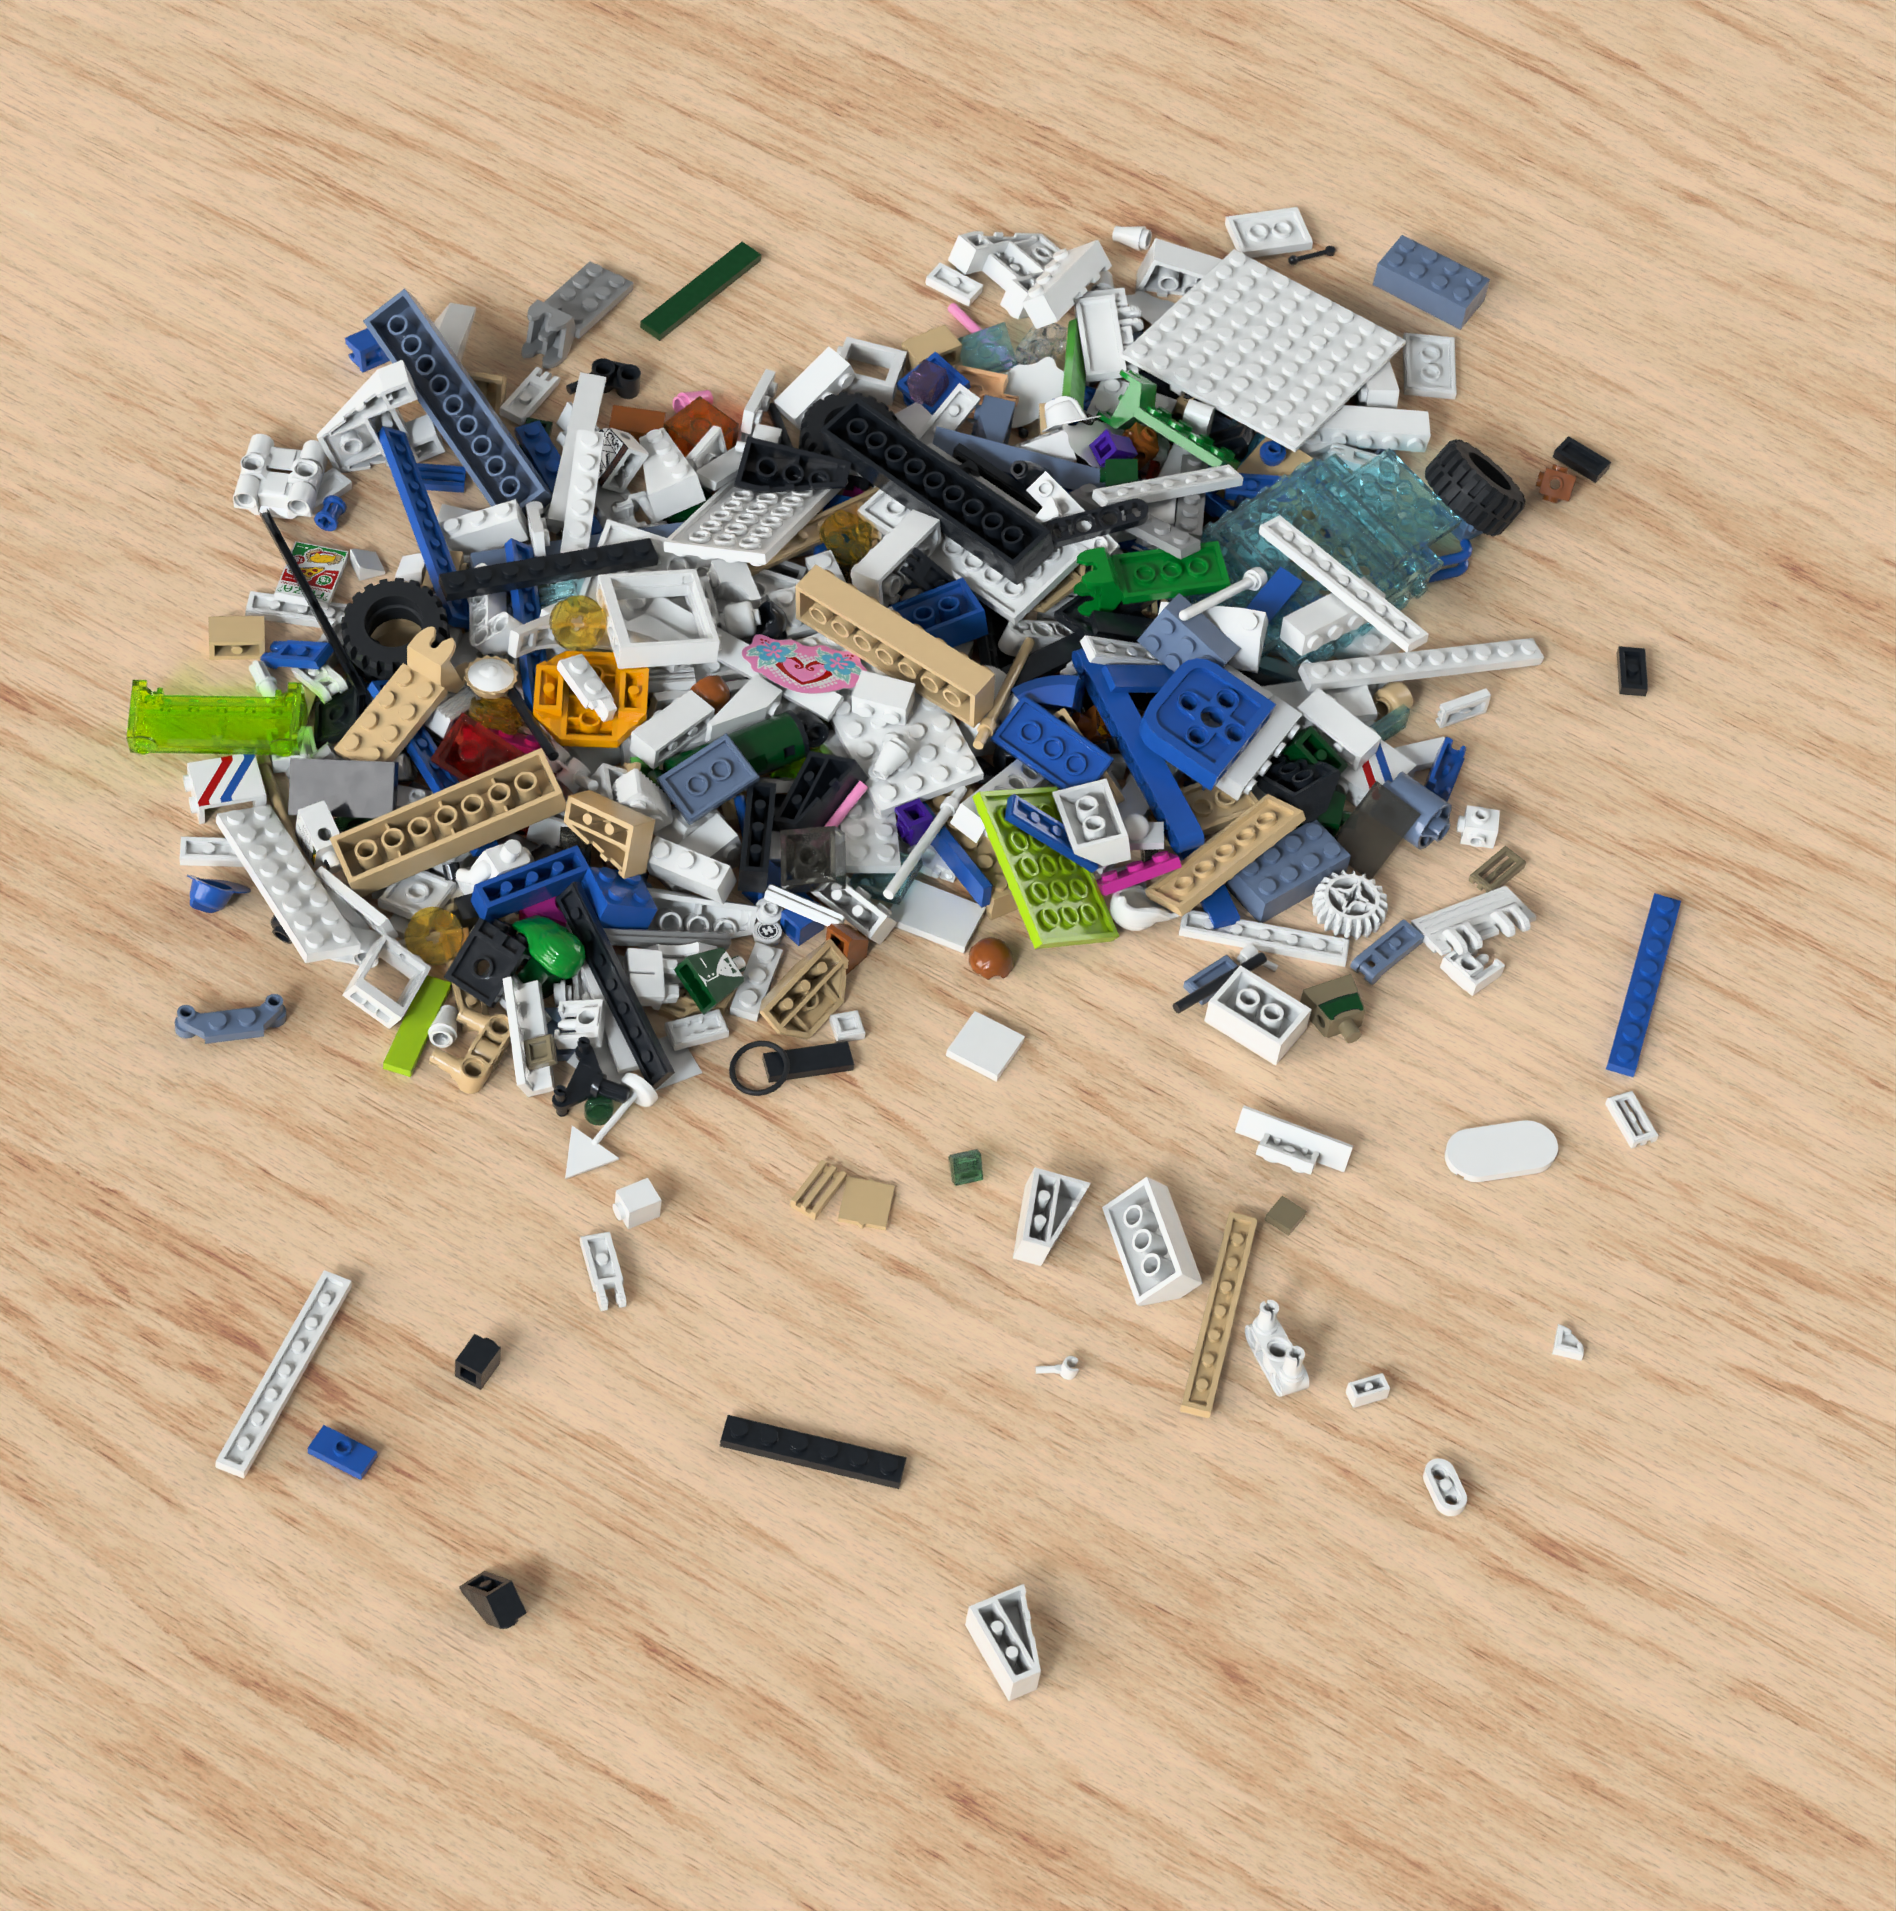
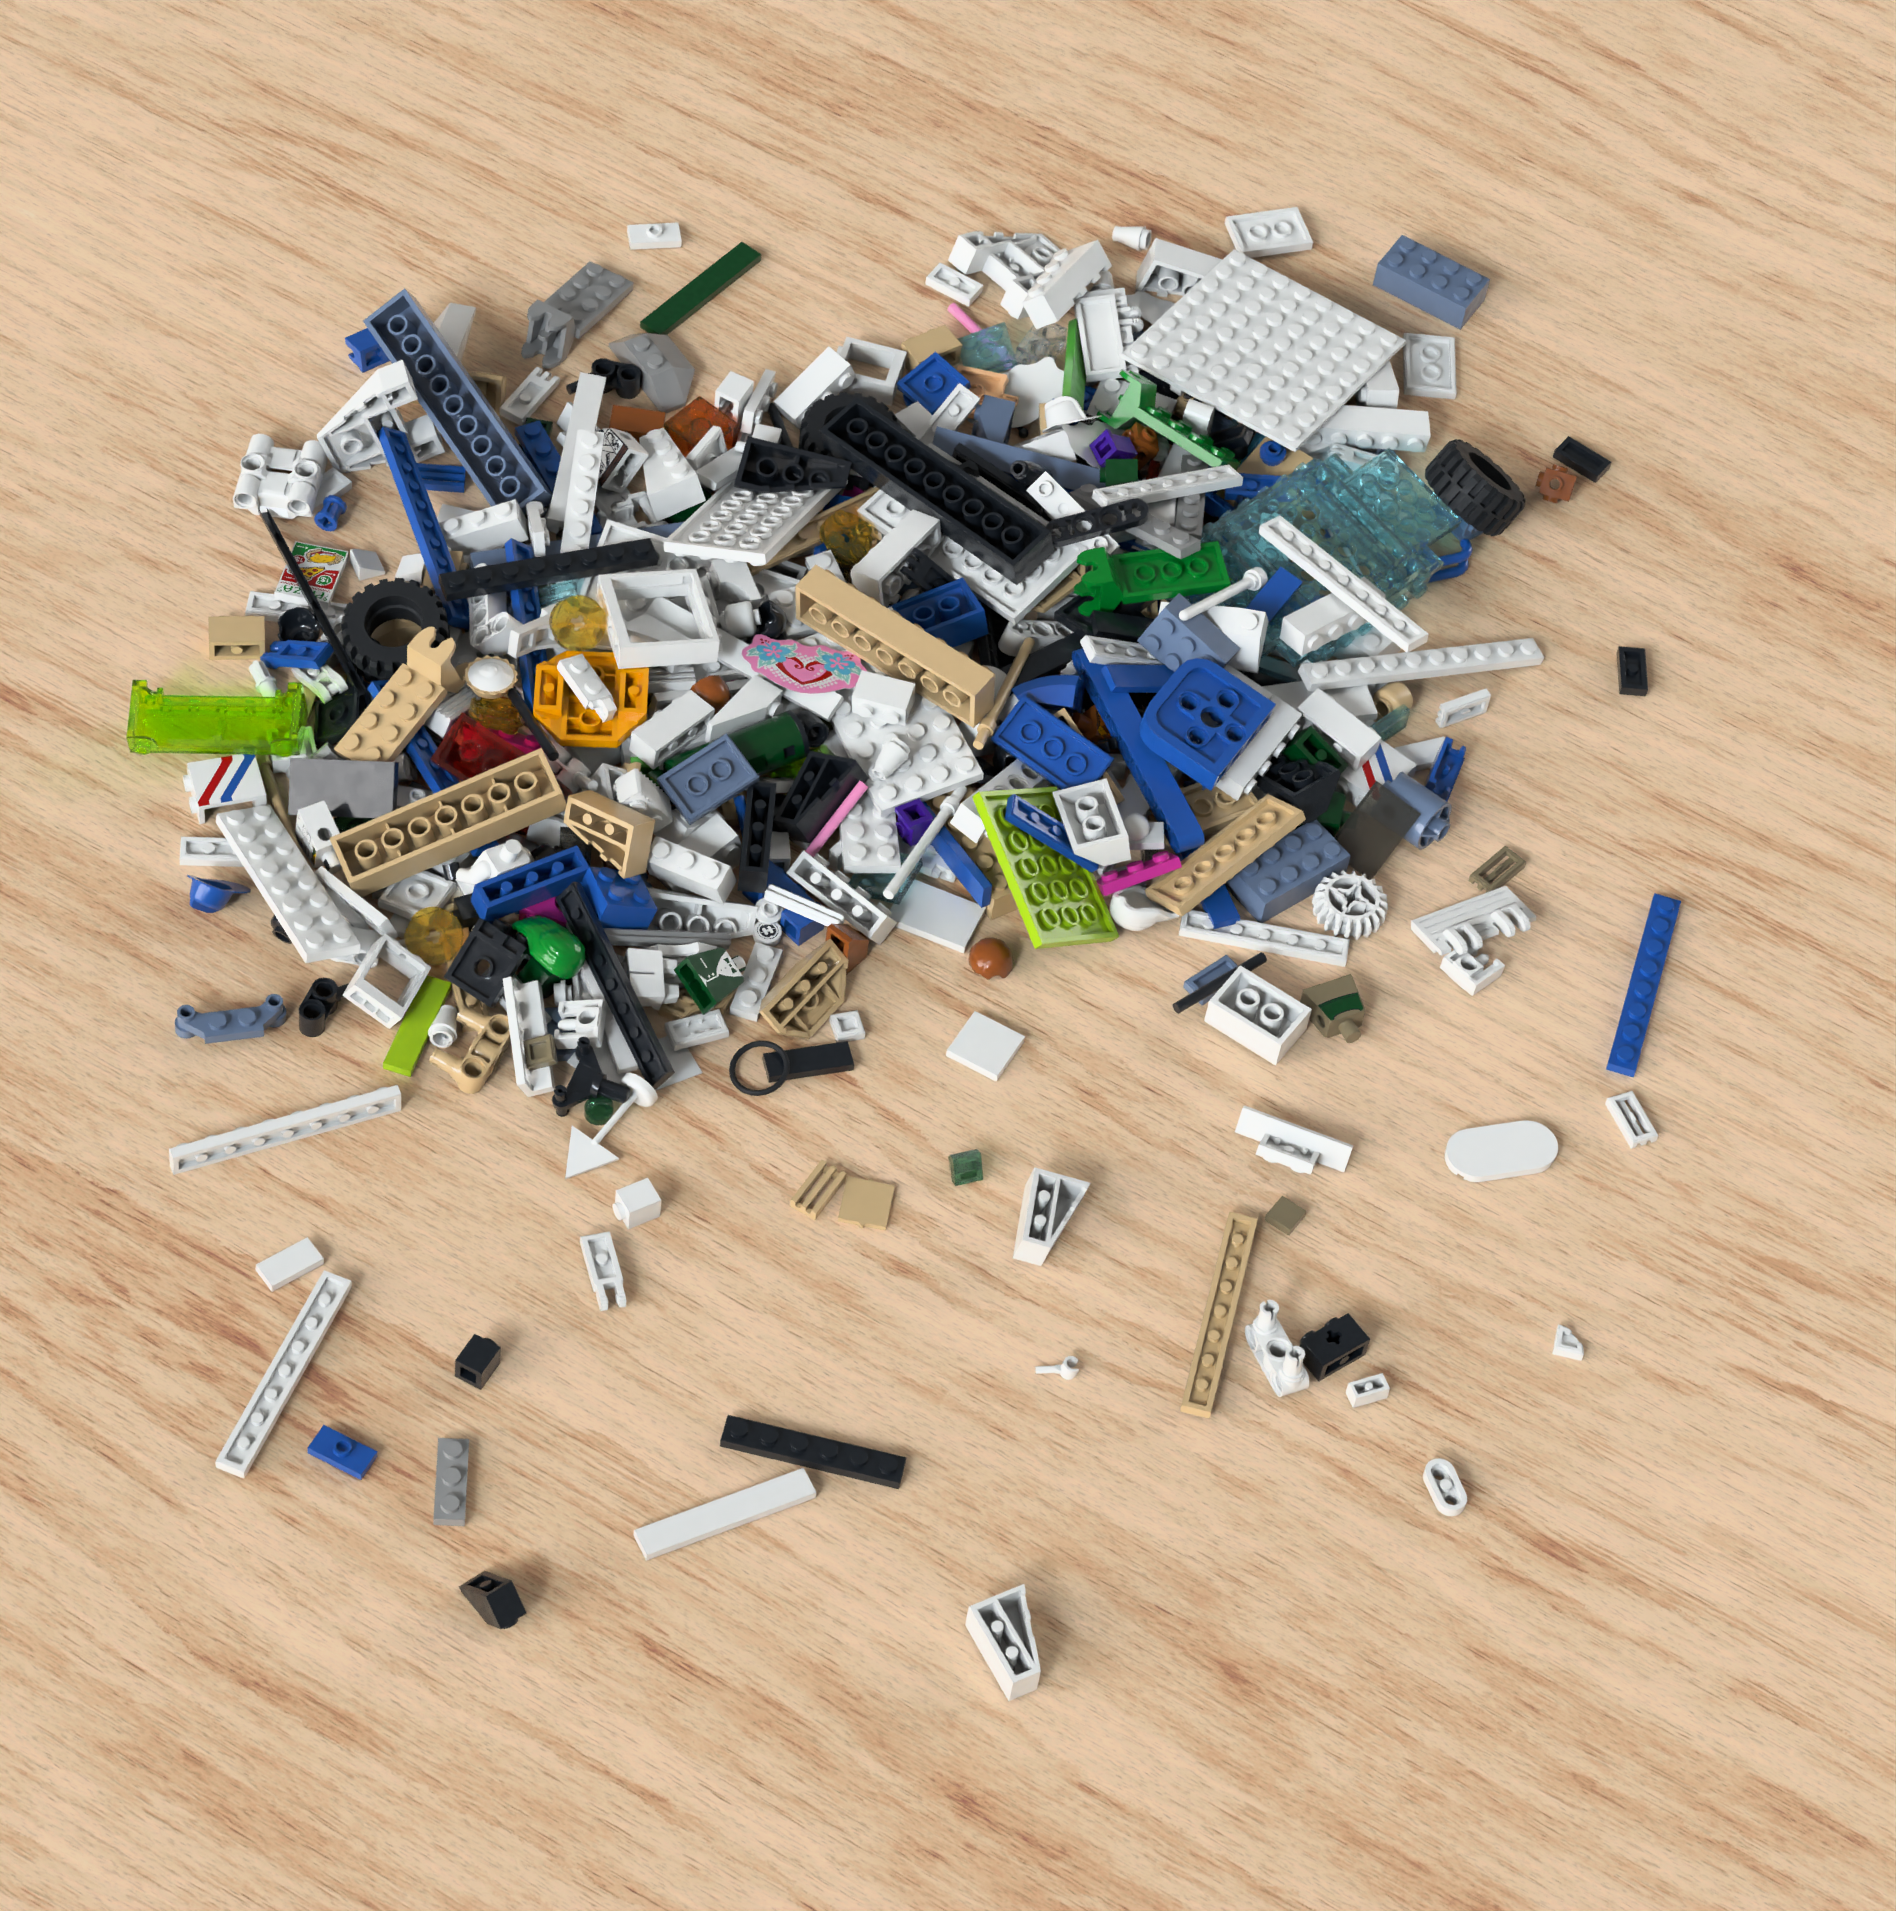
bright pink cone [673,390,713,418] -> none
clear smoke brick [780,826,846,893] -> none
clear purple brick [907,359,949,407] -> none
white slope [1034,496,1063,527] -> none
white slope [1102,1177,1203,1306] -> none
white hand [1237,945,1278,971] -> none
black hinge [1288,246,1336,265] -> none
sand blue plate [1350,919,1424,985] -> none
white brick [1457,805,1500,849] -> none
none -> white plate [169,1085,401,1175]
none -> white tile [256,1237,324,1292]
none -> black hair [277,607,320,642]
none -> black beam [299,977,365,1037]
none -> light grey plate [433,1438,469,1526]
none -> light grey wedge [609,333,695,414]
none -> white plate [627,223,682,250]
none -> white tile [633,1468,816,1561]
none -> white brick [713,371,754,437]
none -> black brick [1299,1313,1370,1382]

